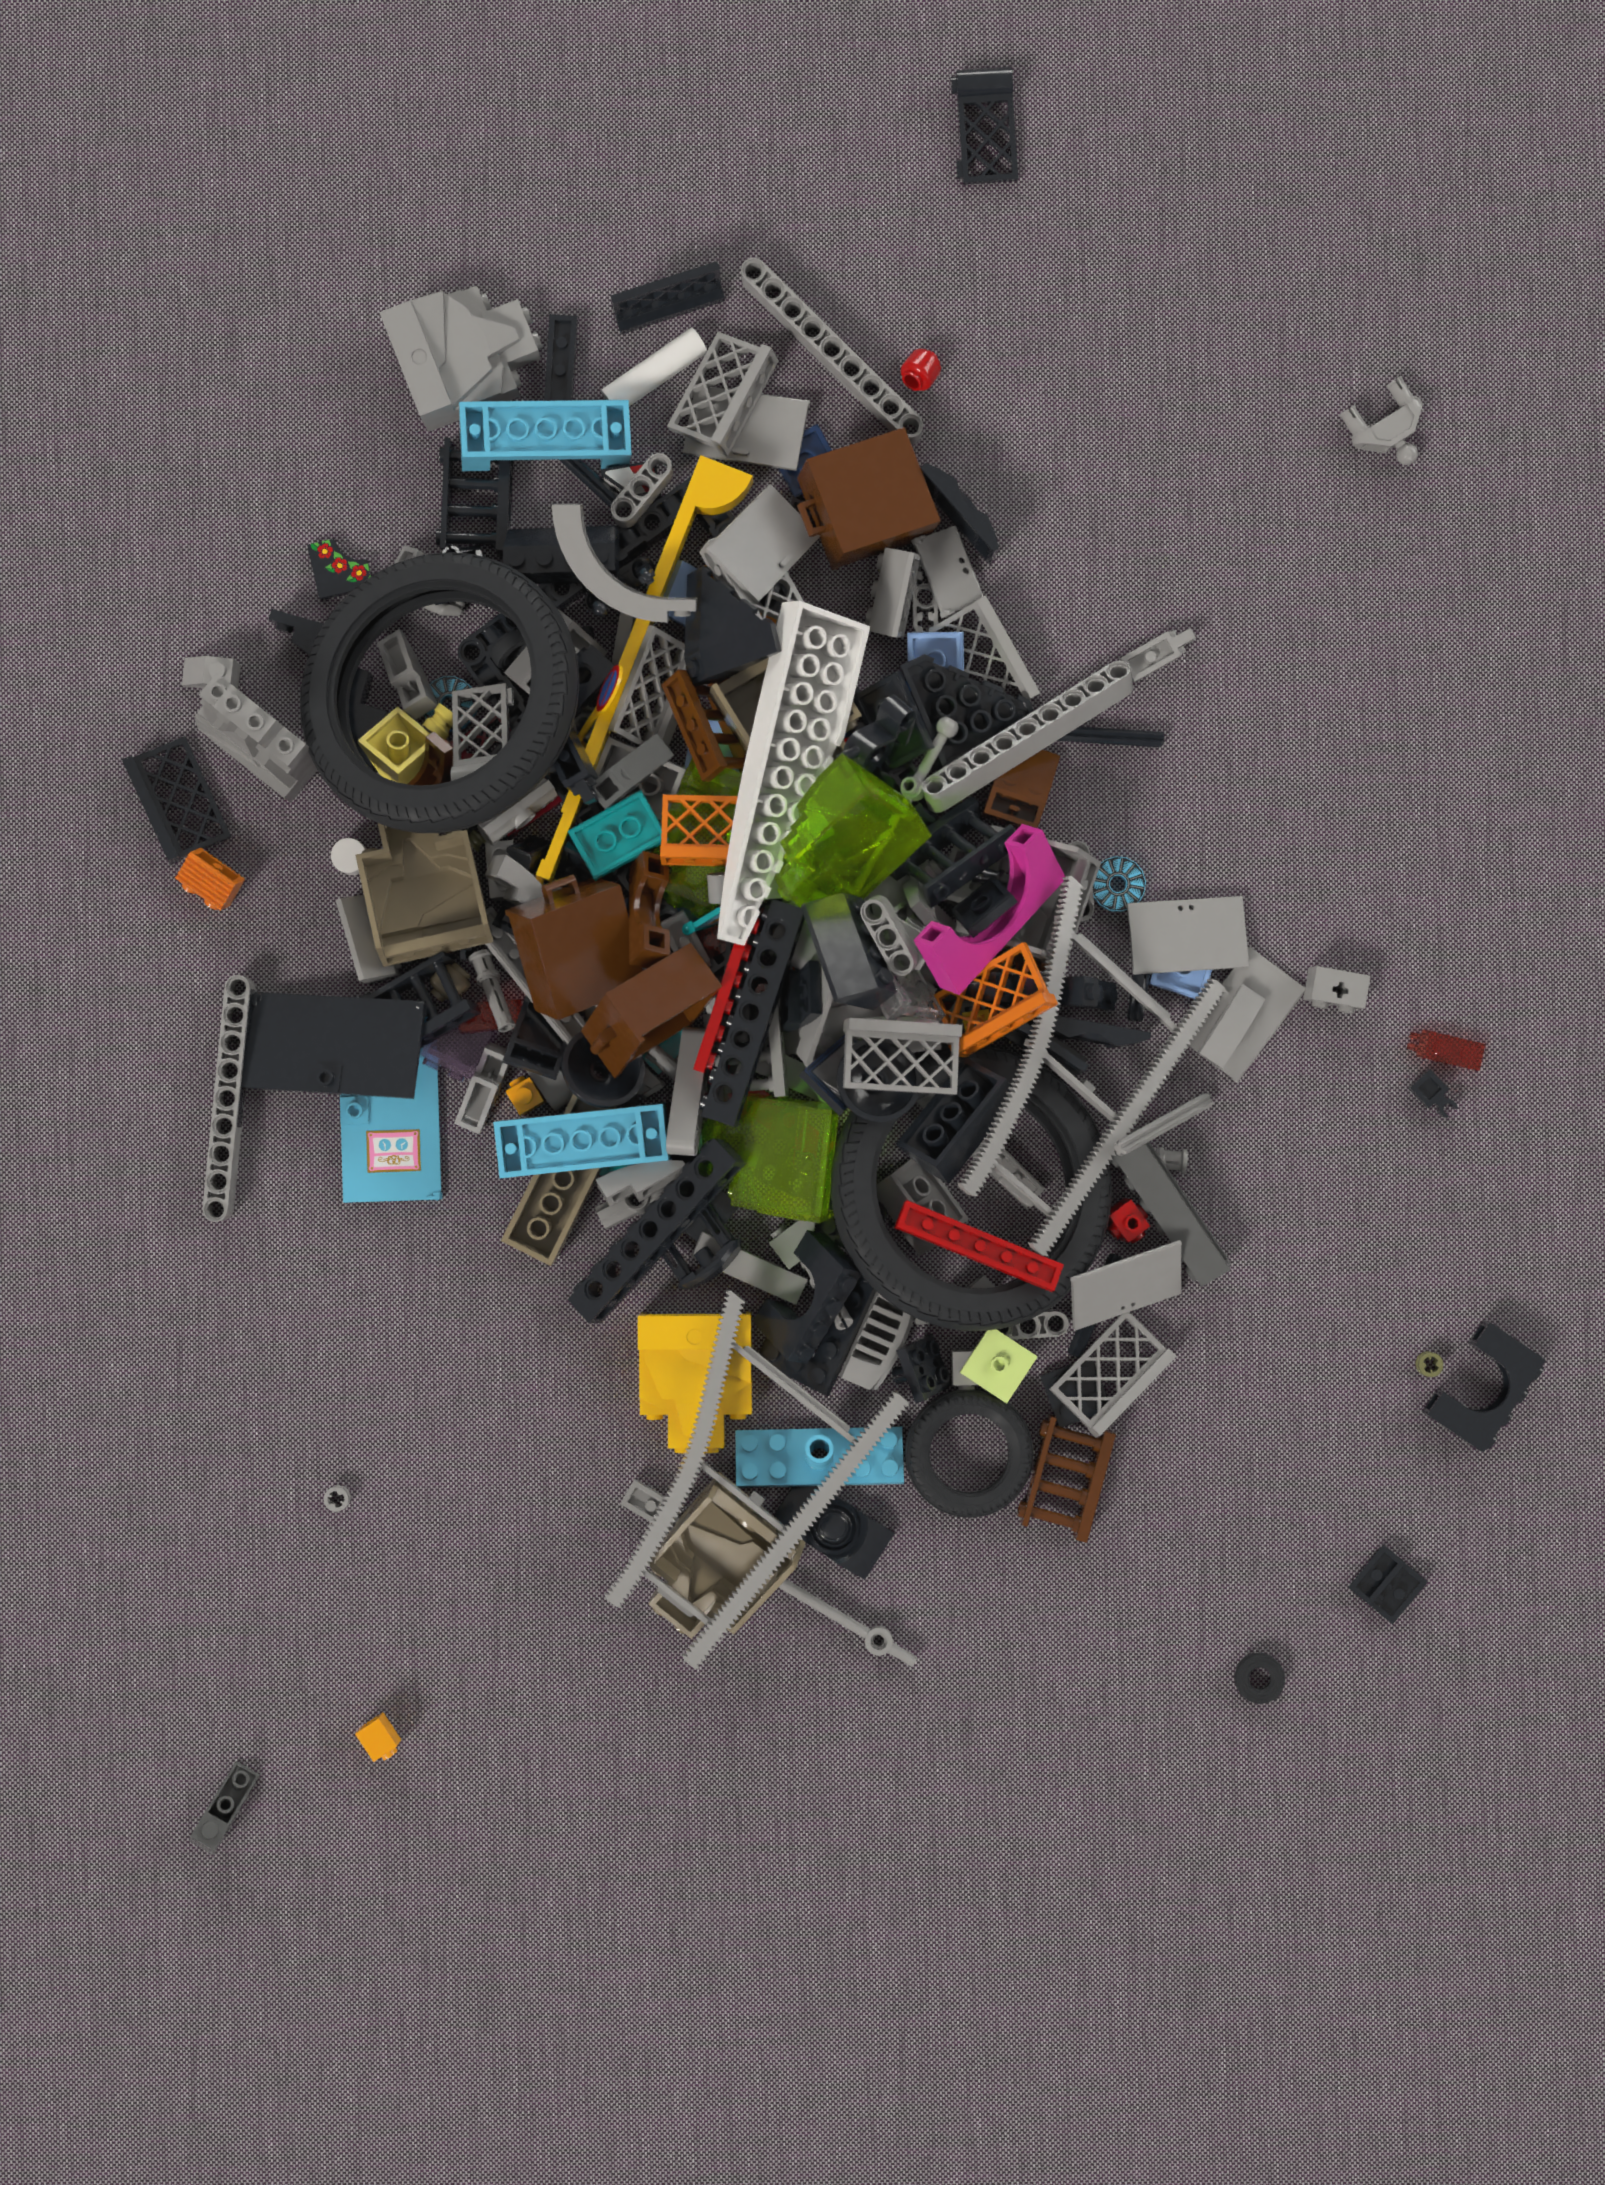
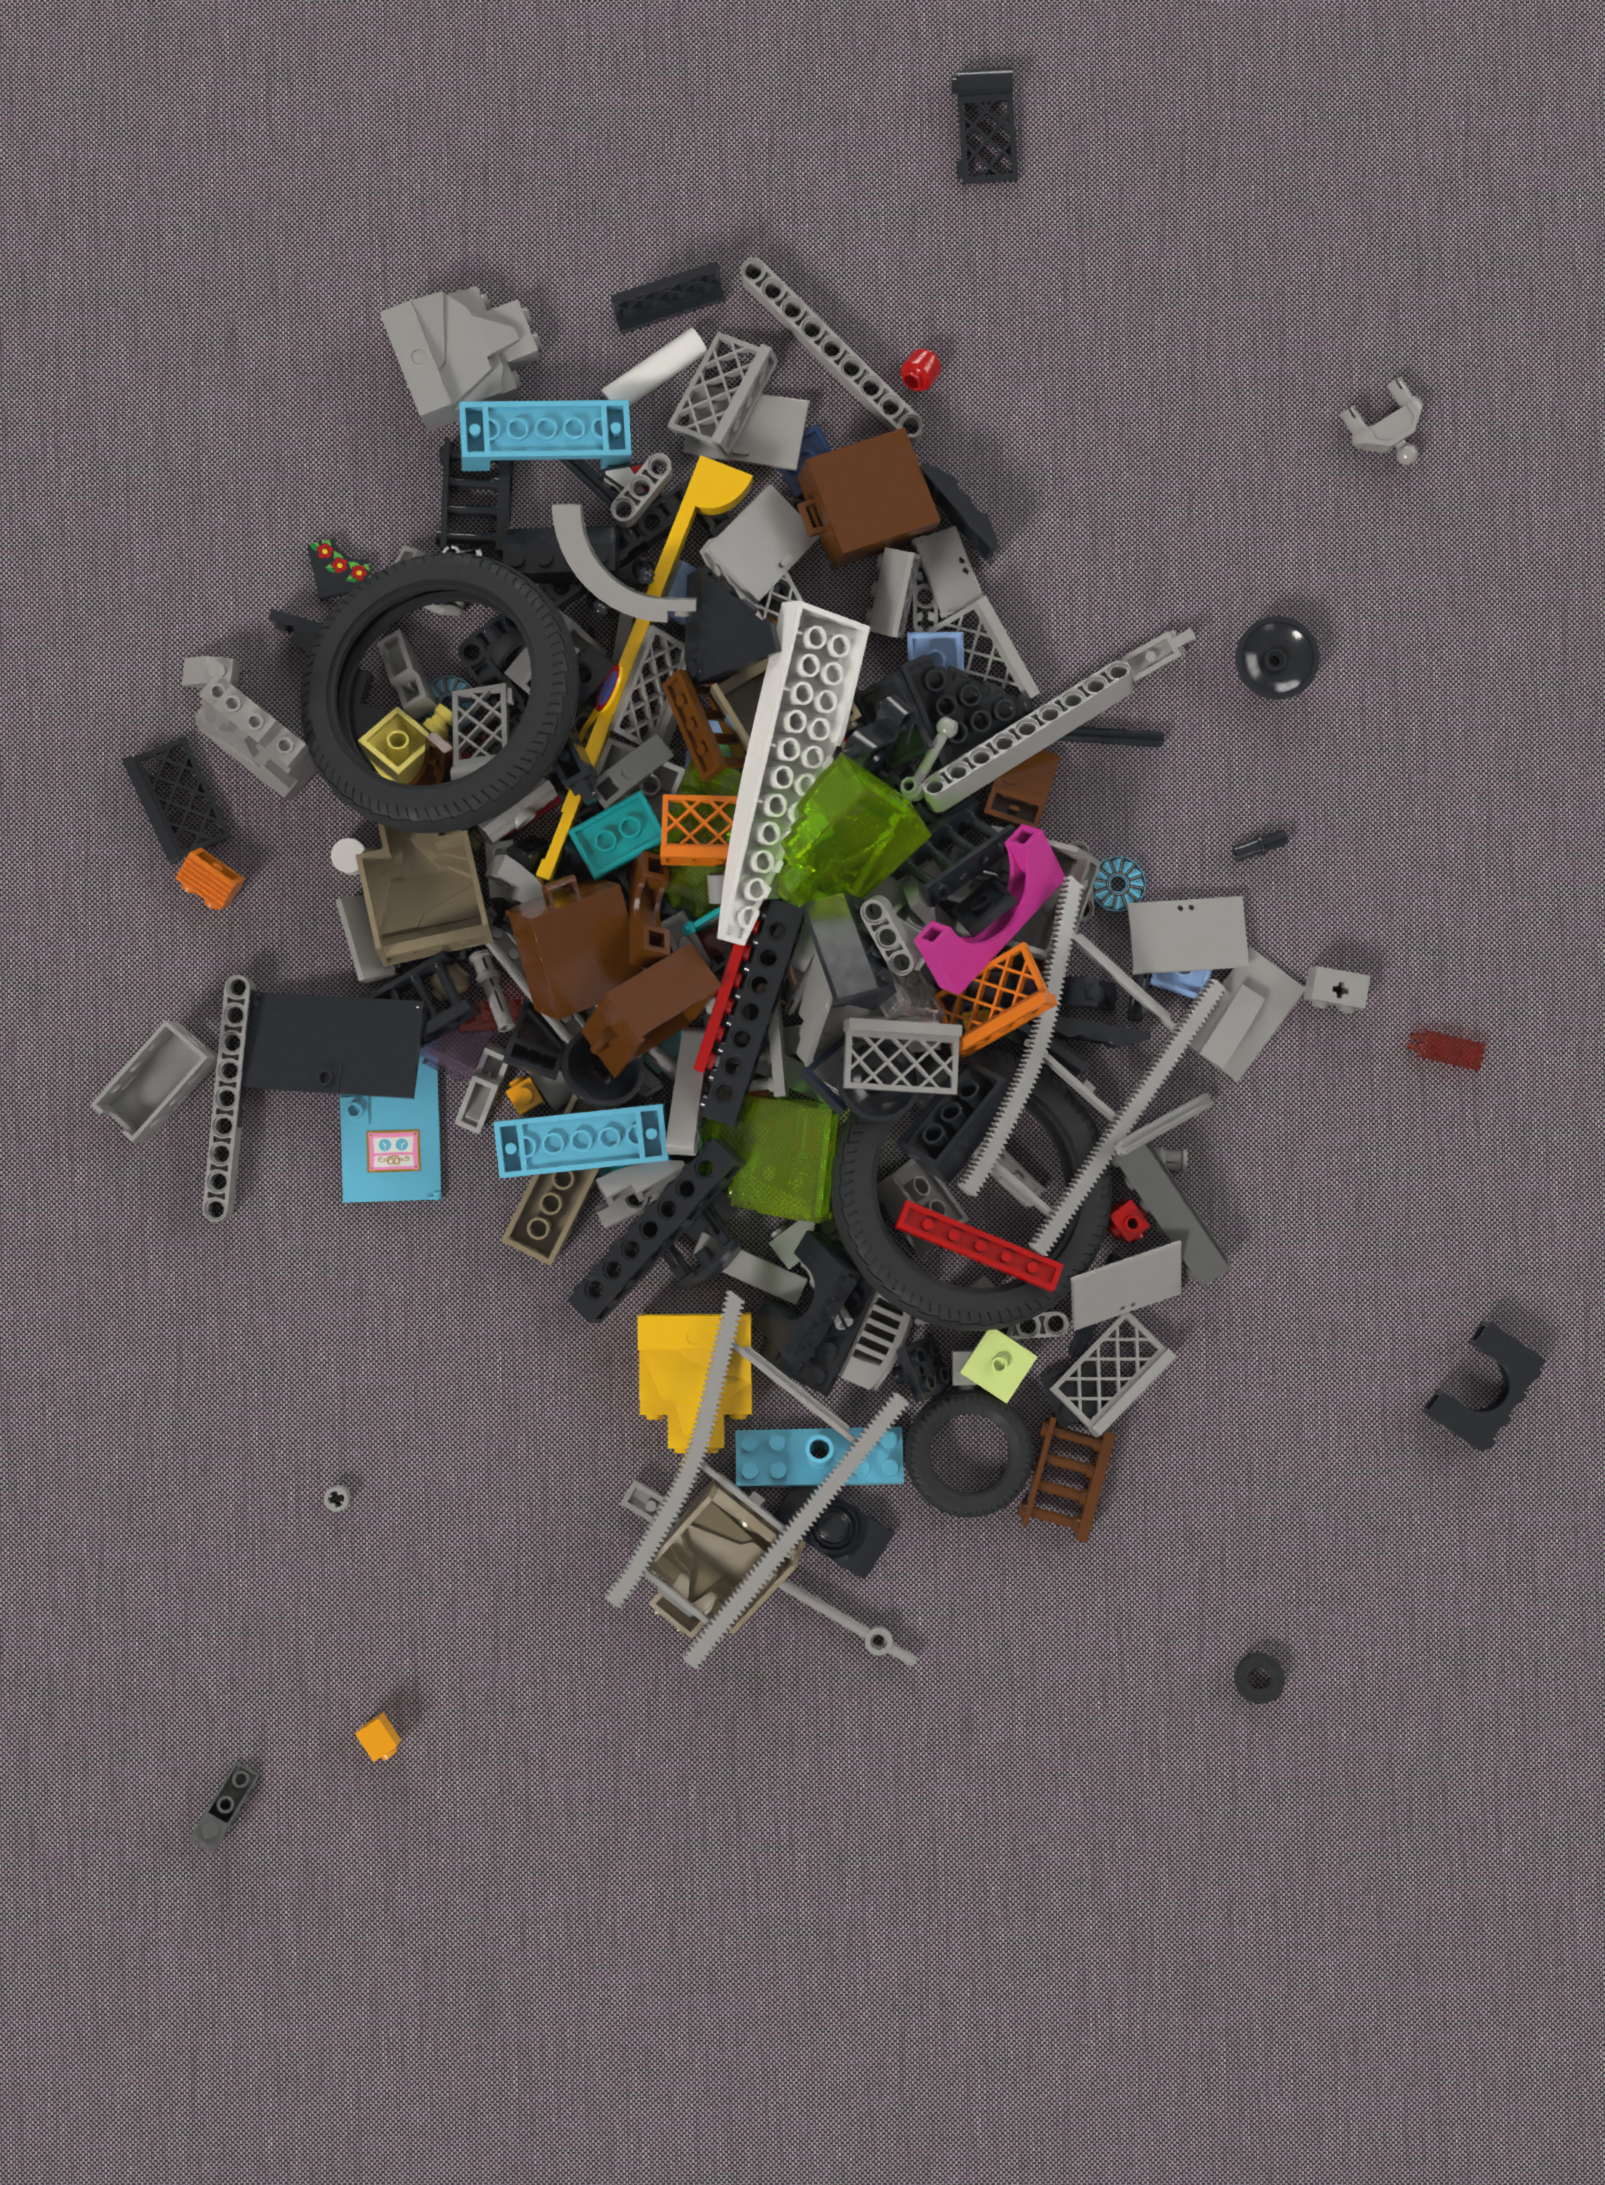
black plate [544,314,578,401] -> none
black slope [780,960,821,1033] -> none
black slope [1348,1544,1428,1625] -> none
black plate [1408,1069,1458,1118] -> none
olive bush [1415,1351,1443,1377] -> none
none -> light grey piece [91,1020,218,1142]
none -> black axle [1232,829,1289,862]
none -> black dish [1235,616,1320,700]

